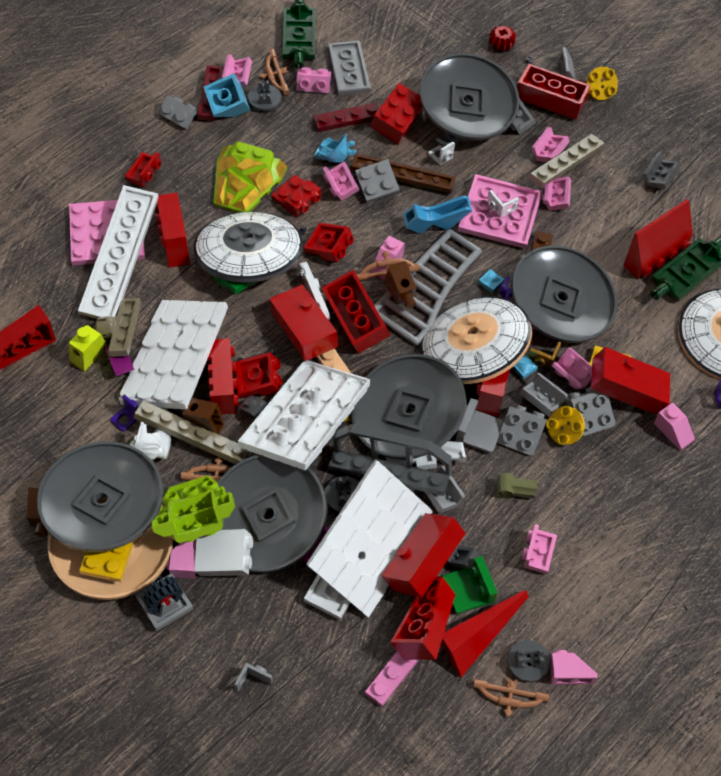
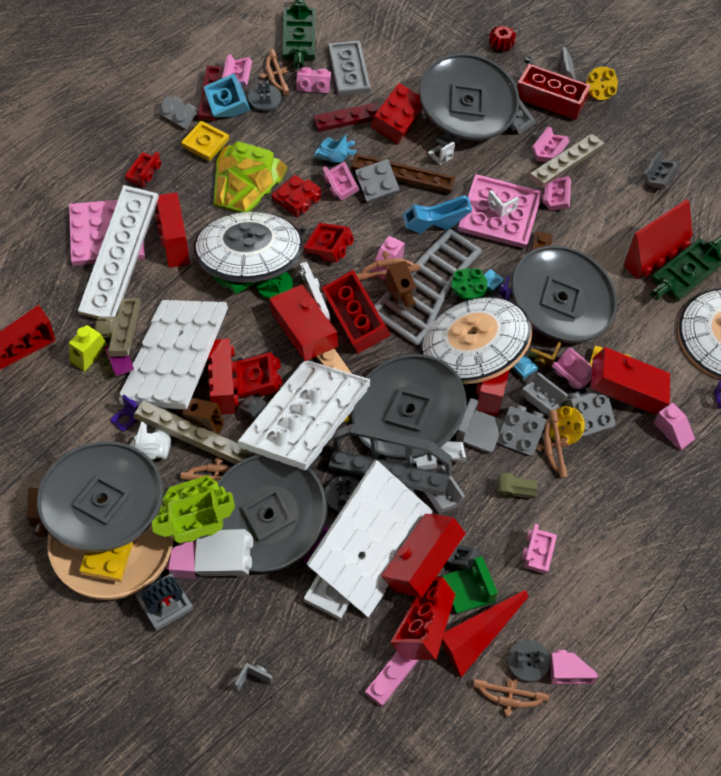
none -> yellow plate [181,121,229,161]
none -> green plate [257,272,293,299]
none -> green plate [451,268,488,300]
none -> nougat piece [536,410,570,478]

